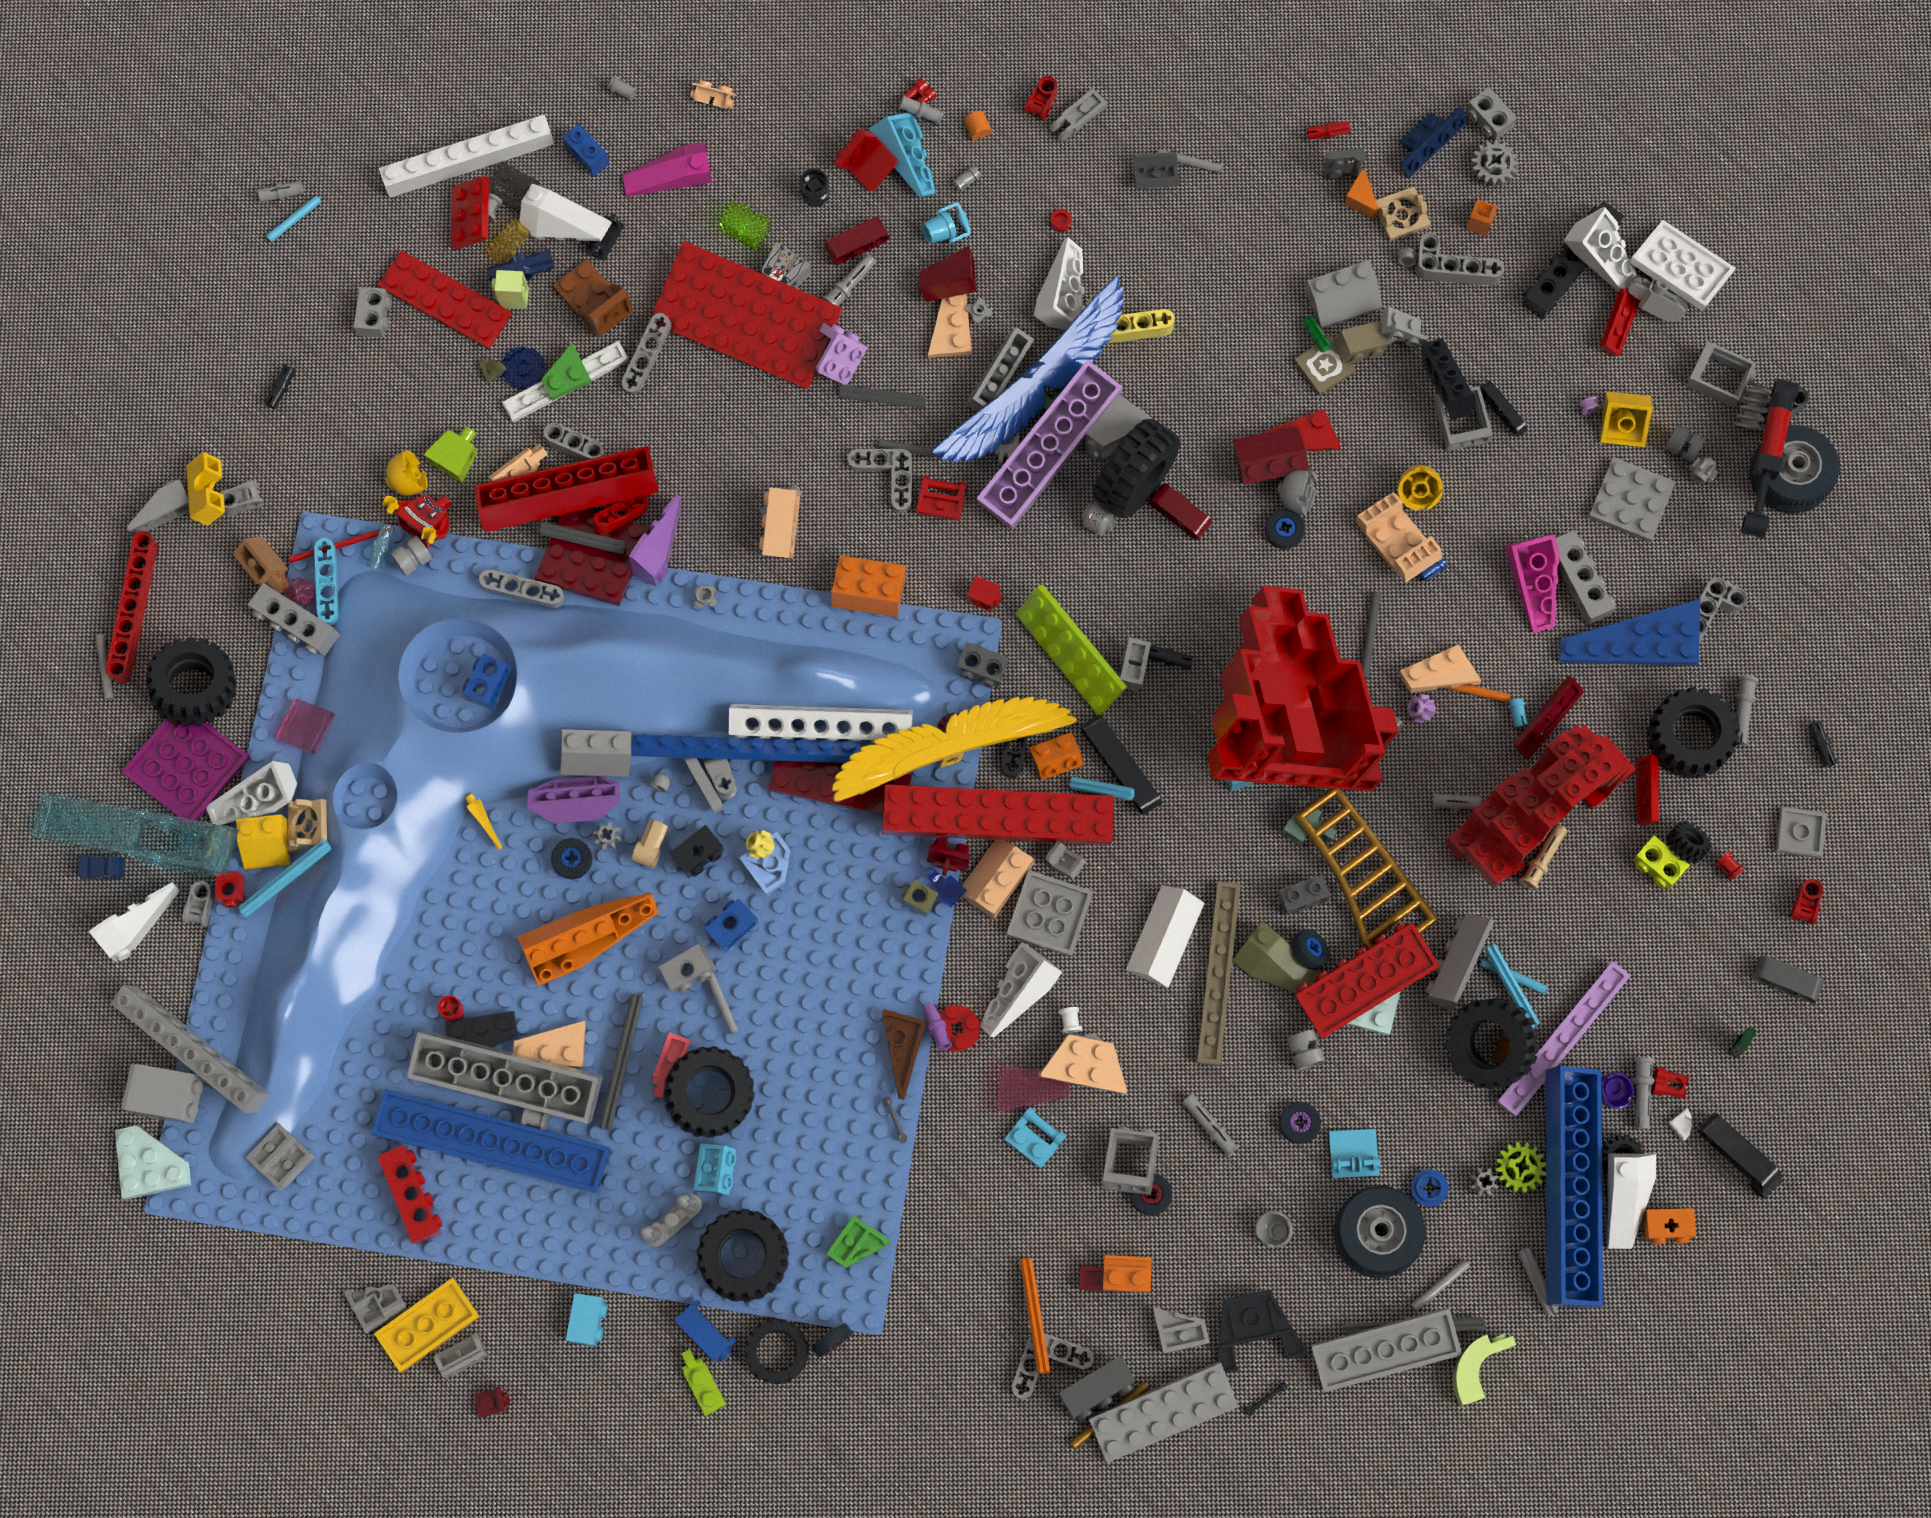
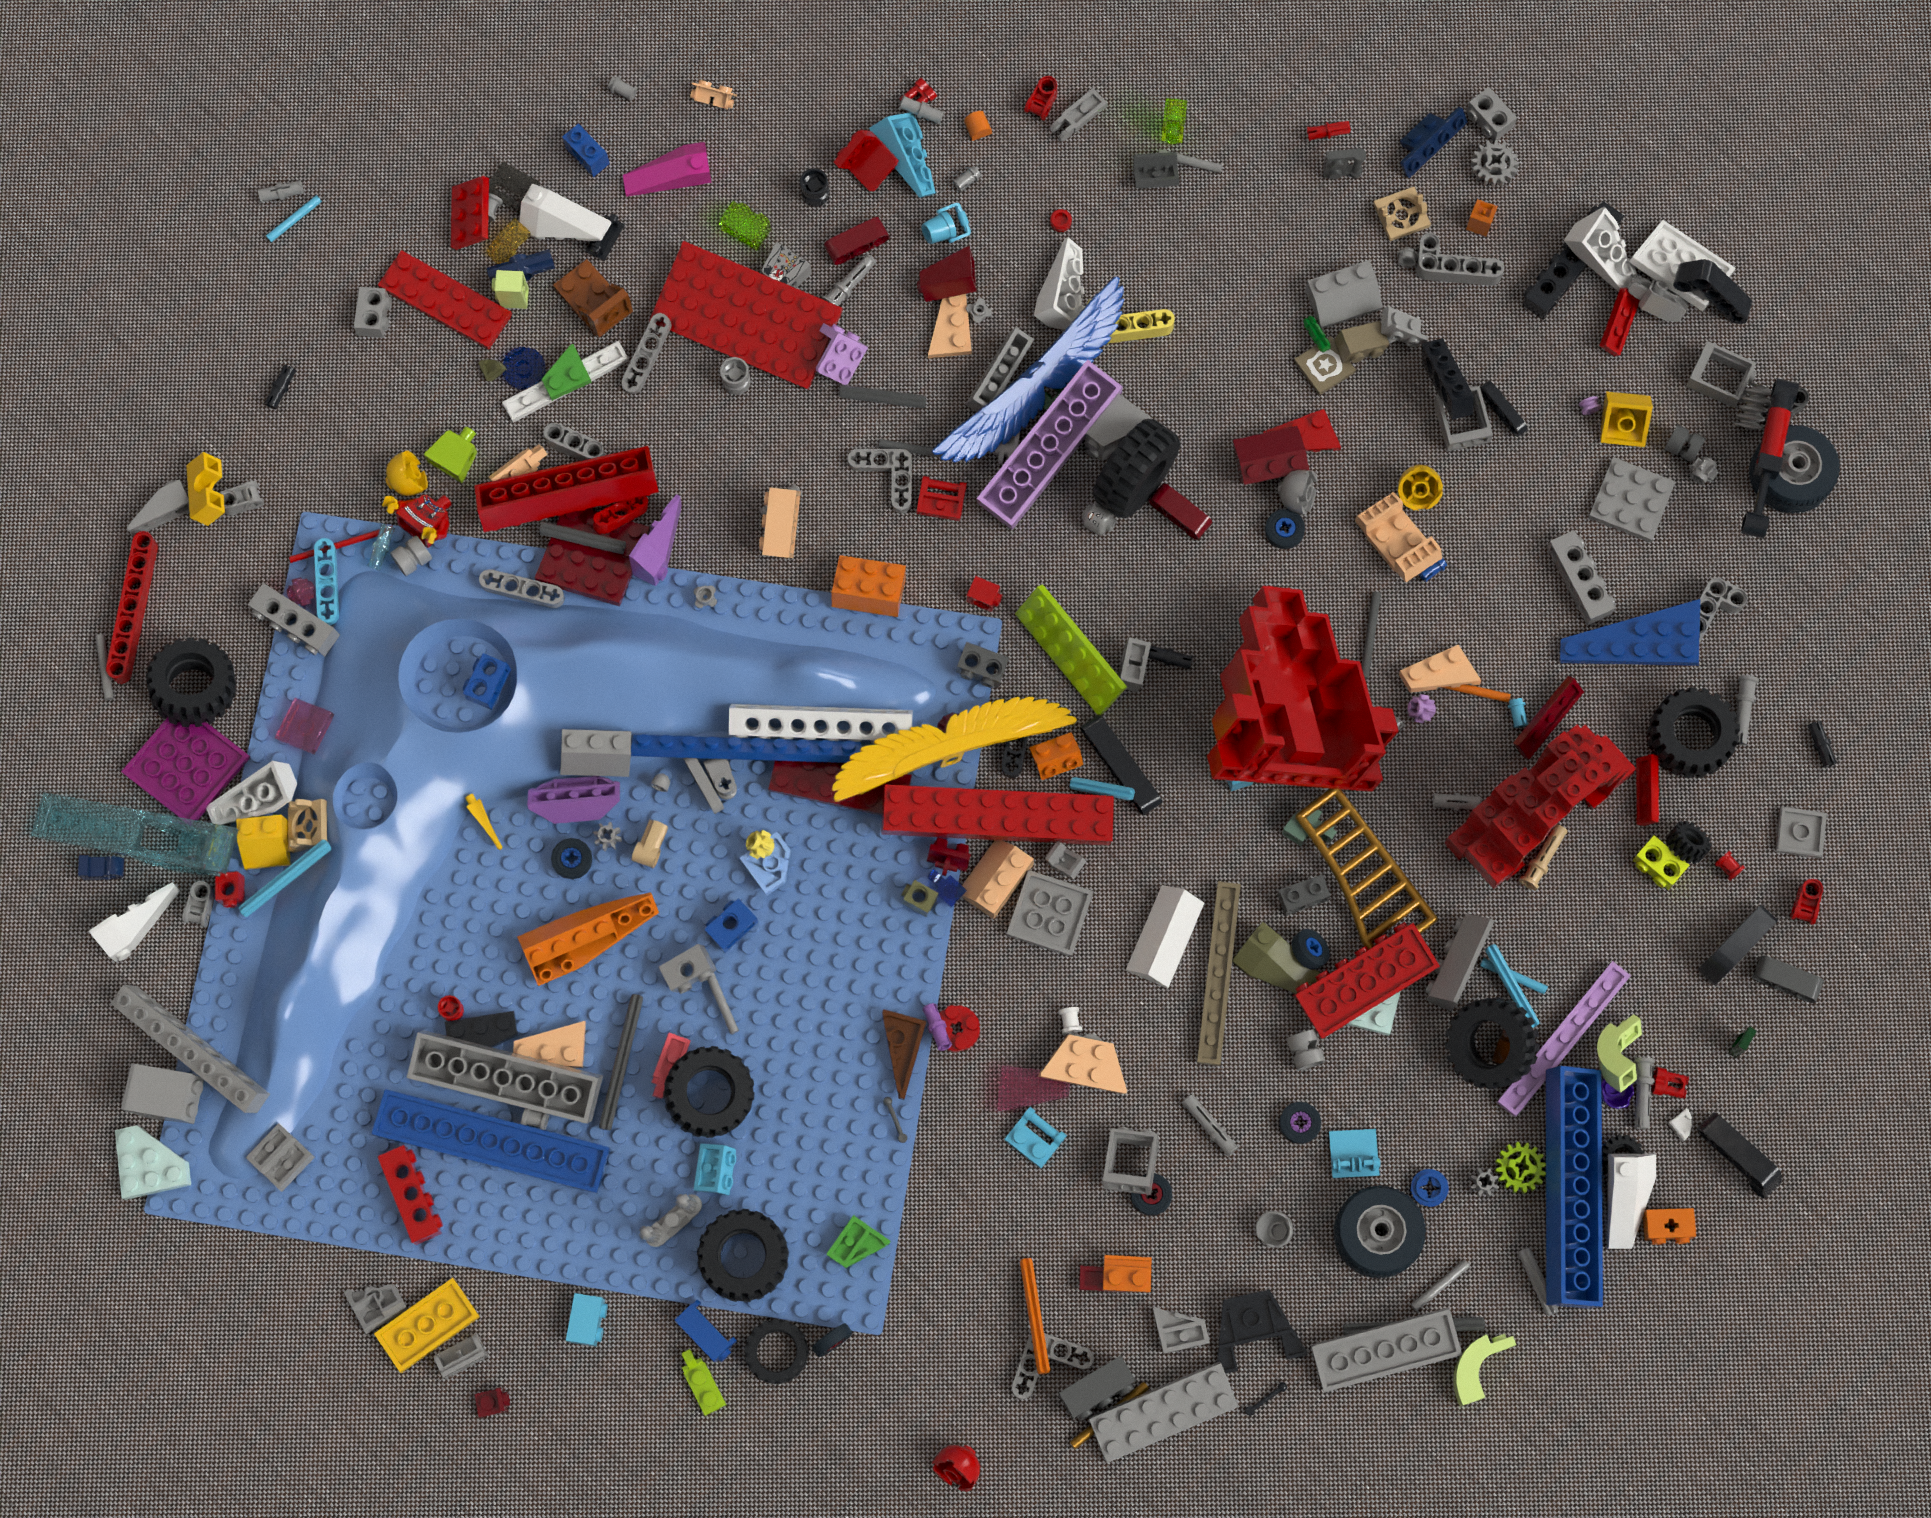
medium nougat hinge [233,536,291,593] -> none
white brick [379,114,554,198] -> none
black brick [669,825,724,878] -> none
white wedge [980,942,1062,1038] -> none
orange slope [1345,170,1378,218] -> none
dark pink wedge [1504,534,1560,633] -> none
none -> light grey wheel [720,357,751,395]
none -> red cylinder [932,1445,981,1492]
none -> clear neon green brick [1161,98,1188,144]
none -> yellowish green arch [1597,1014,1642,1093]
none -> black beam [1673,259,1752,324]
none -> black beam [1698,905,1778,985]

